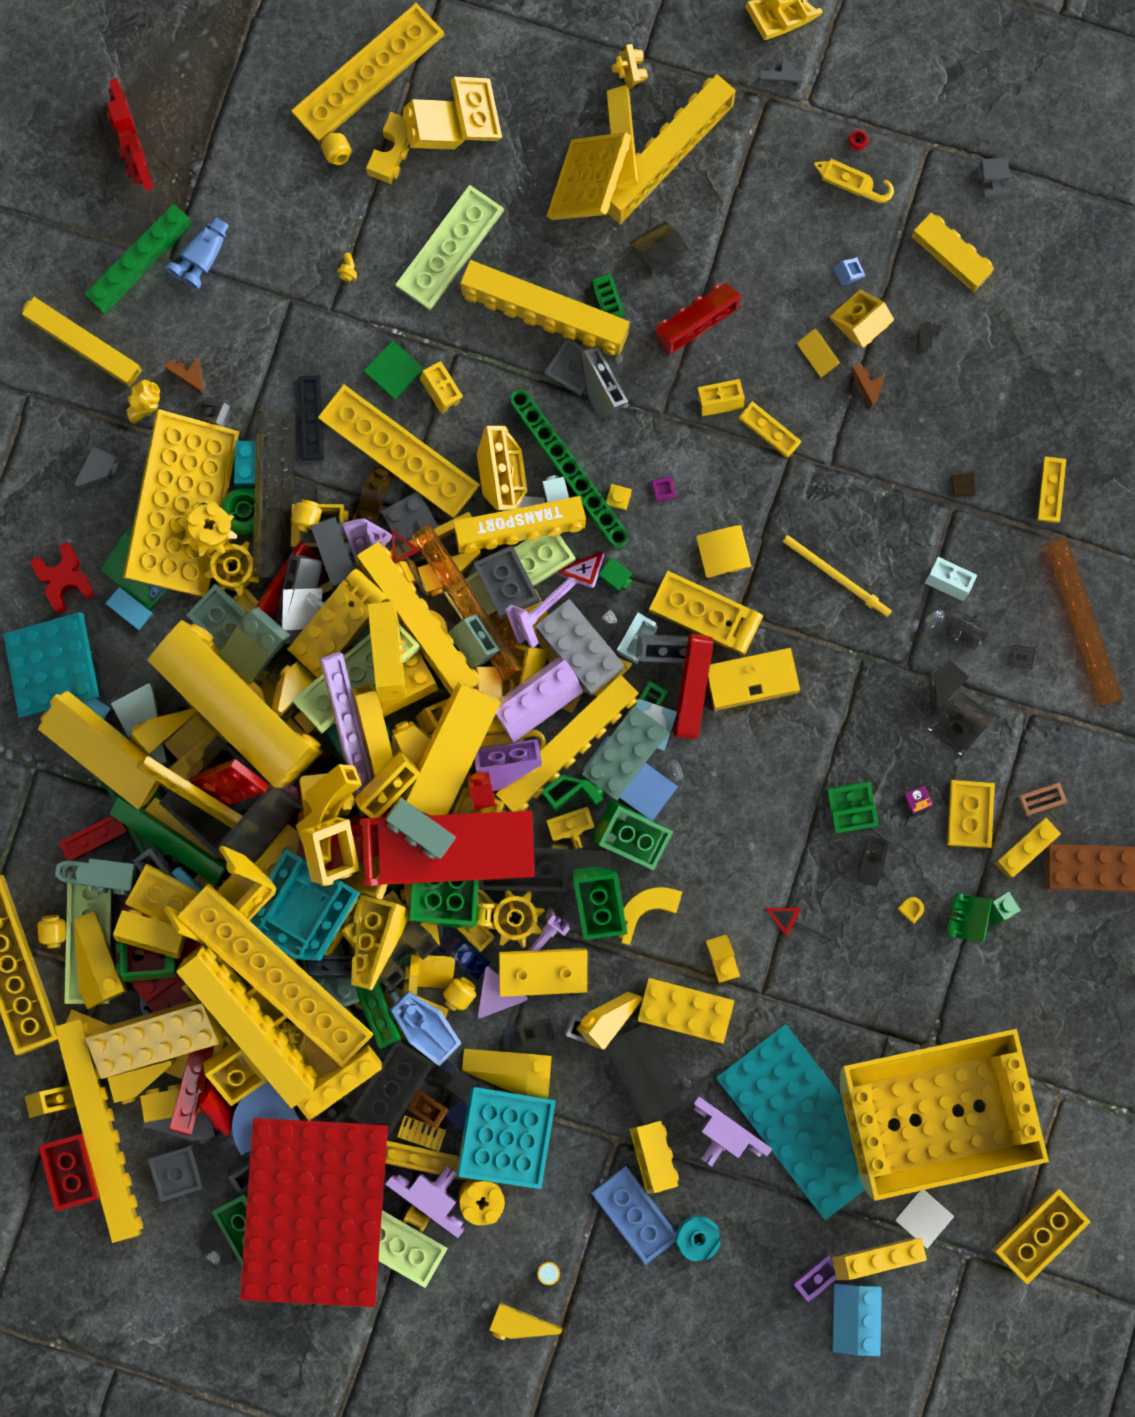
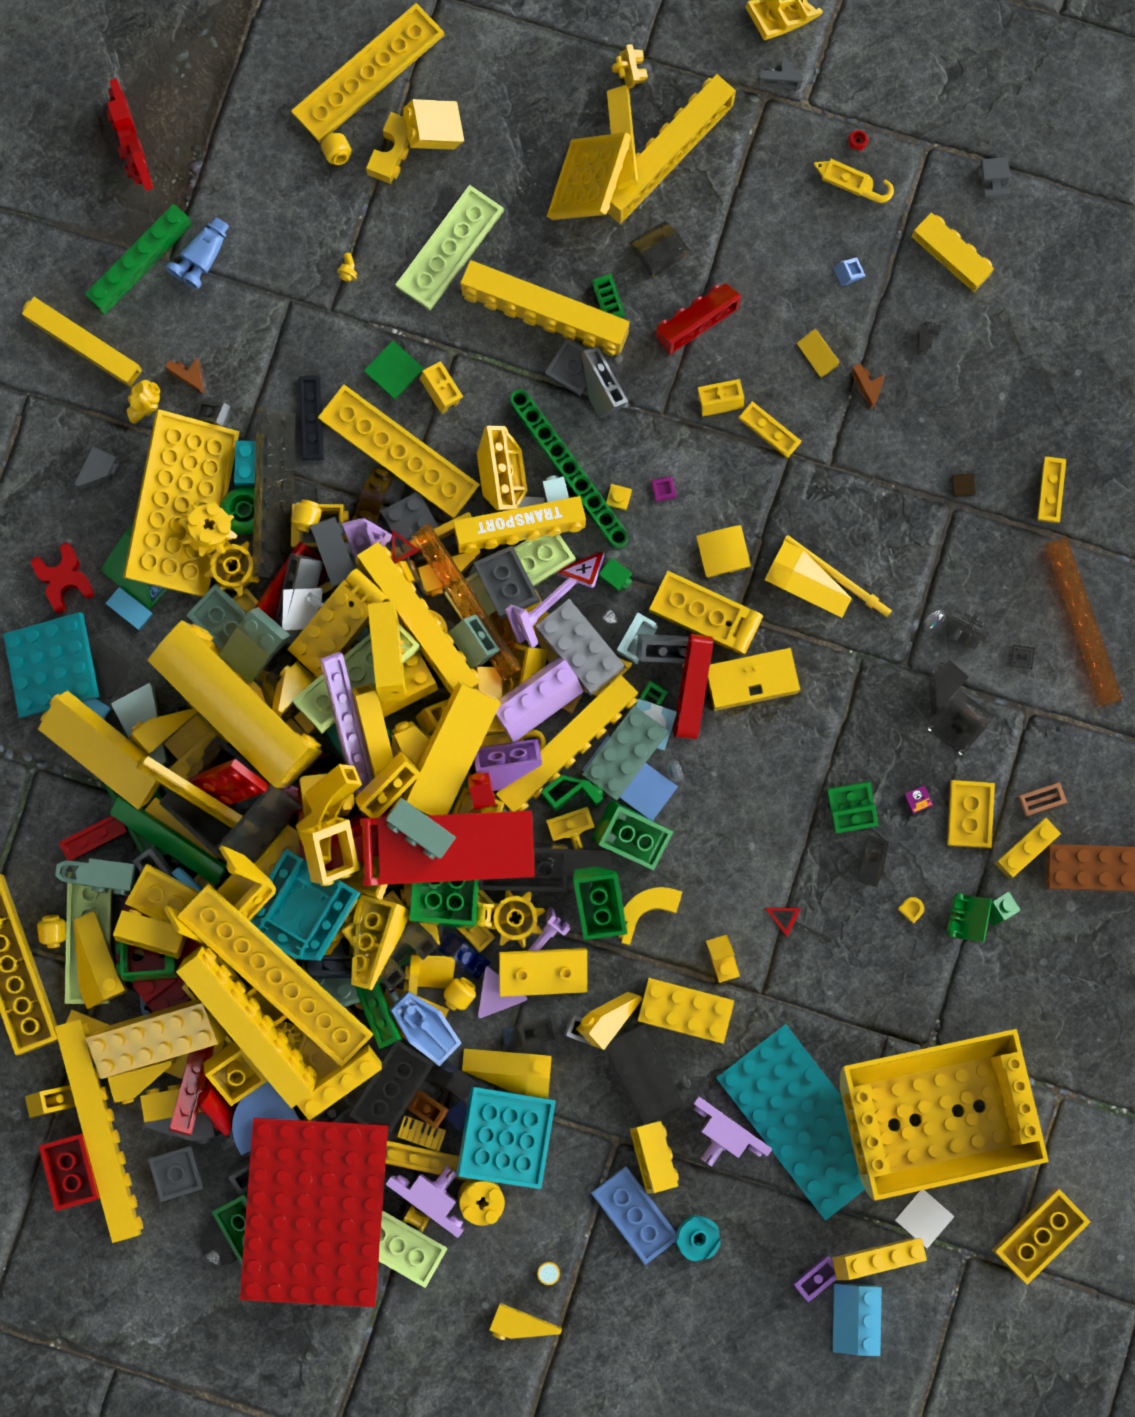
yellow plate [451,77,502,141] -> none
yellow slope [830,289,894,348] -> none
light aqua hinge [925,557,977,602] -> none
none -> yellow wedge [765,541,852,618]

